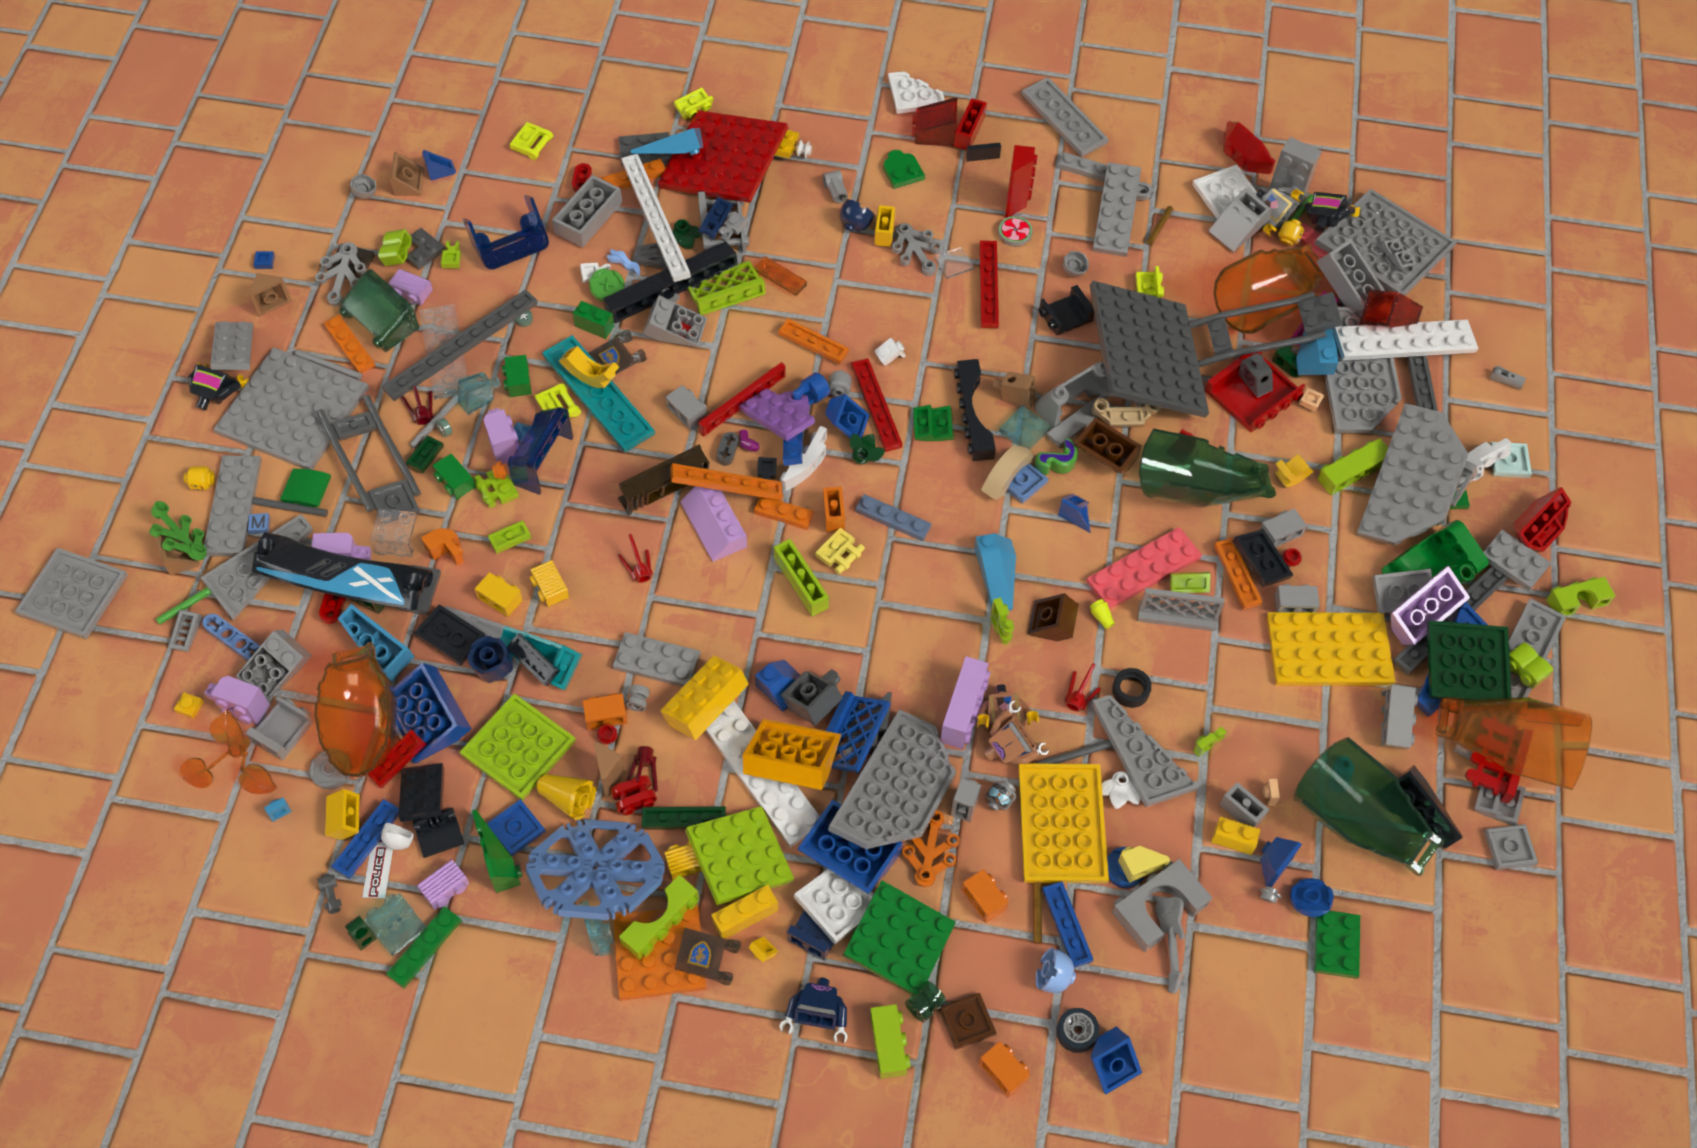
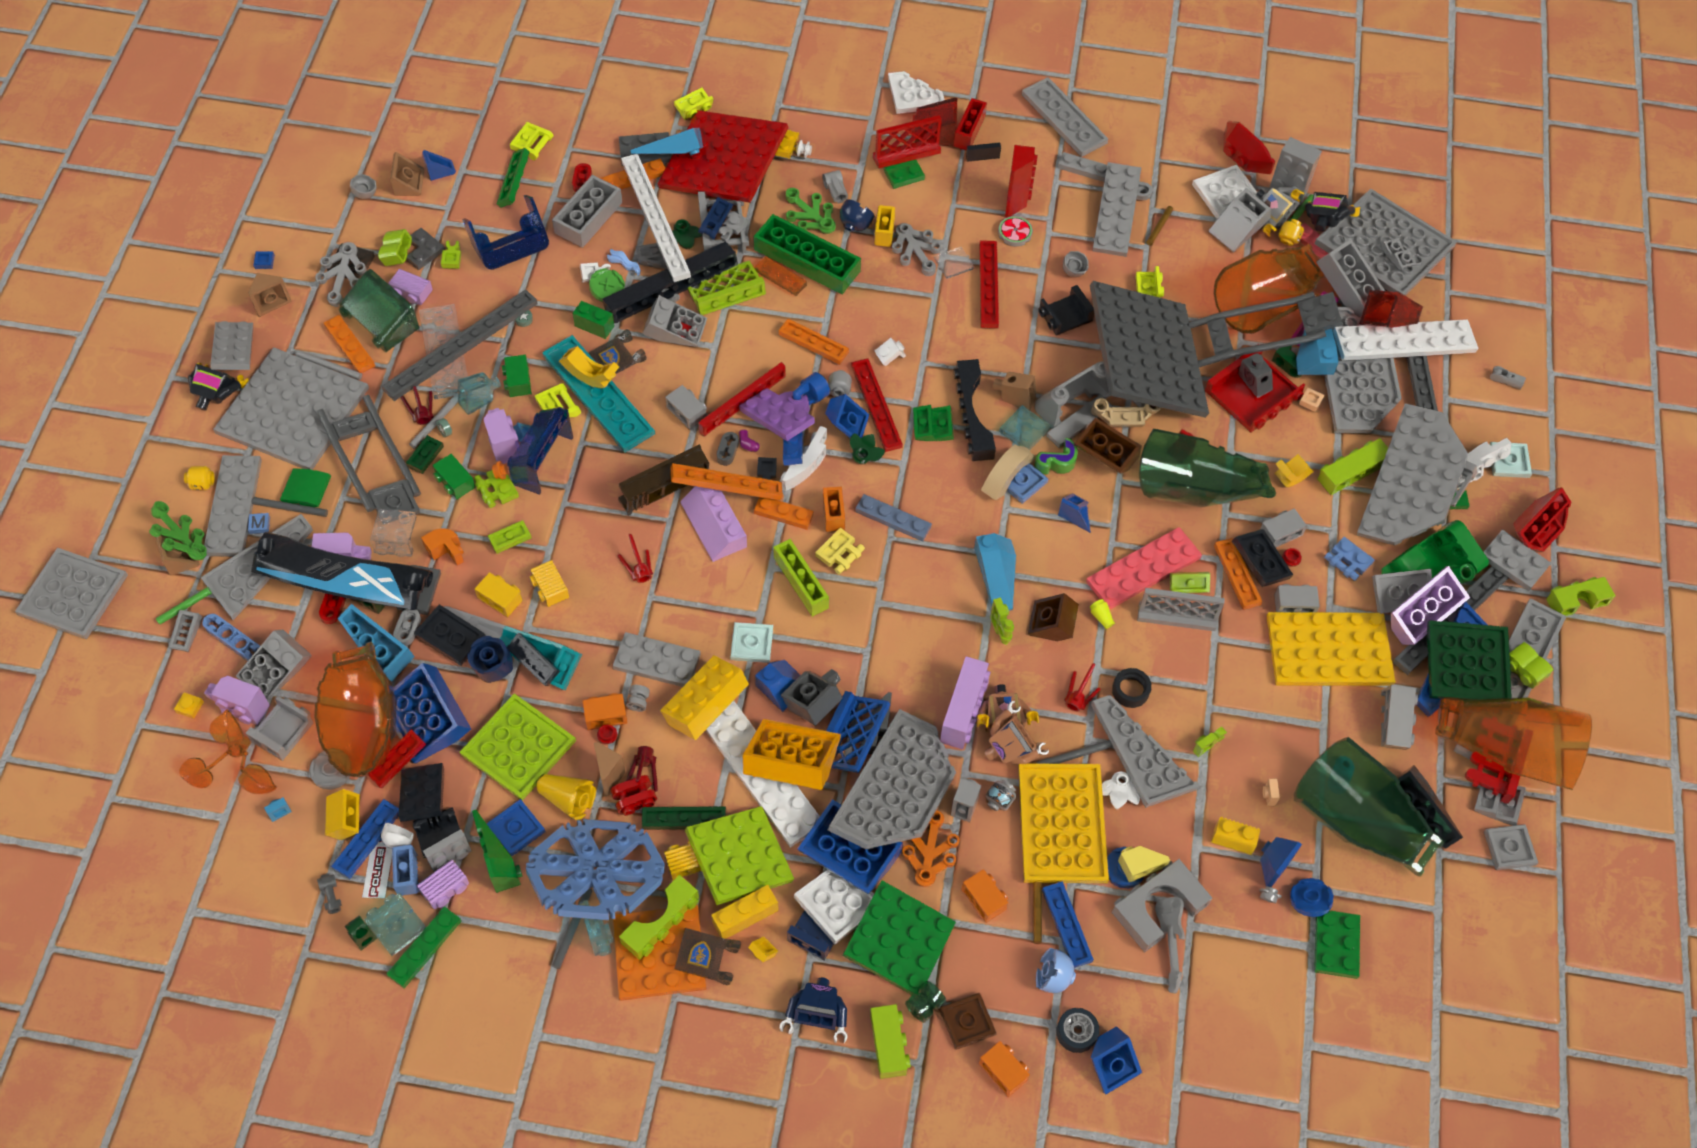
light grey brick [1220,782,1270,828] -> none
none -> medium blue brick [392,845,419,896]
none -> light grey plate [393,609,421,646]
none -> light grey plate [423,829,472,872]
none -> green plate [496,148,530,208]
none -> dark grey bar [552,889,593,969]
none -> light aqua tile [730,622,773,663]
none -> green brick [754,214,861,295]
none -> bright green plant [786,188,836,234]
none -> red fence [872,115,942,168]
none -> medium blue plate [1324,537,1375,581]

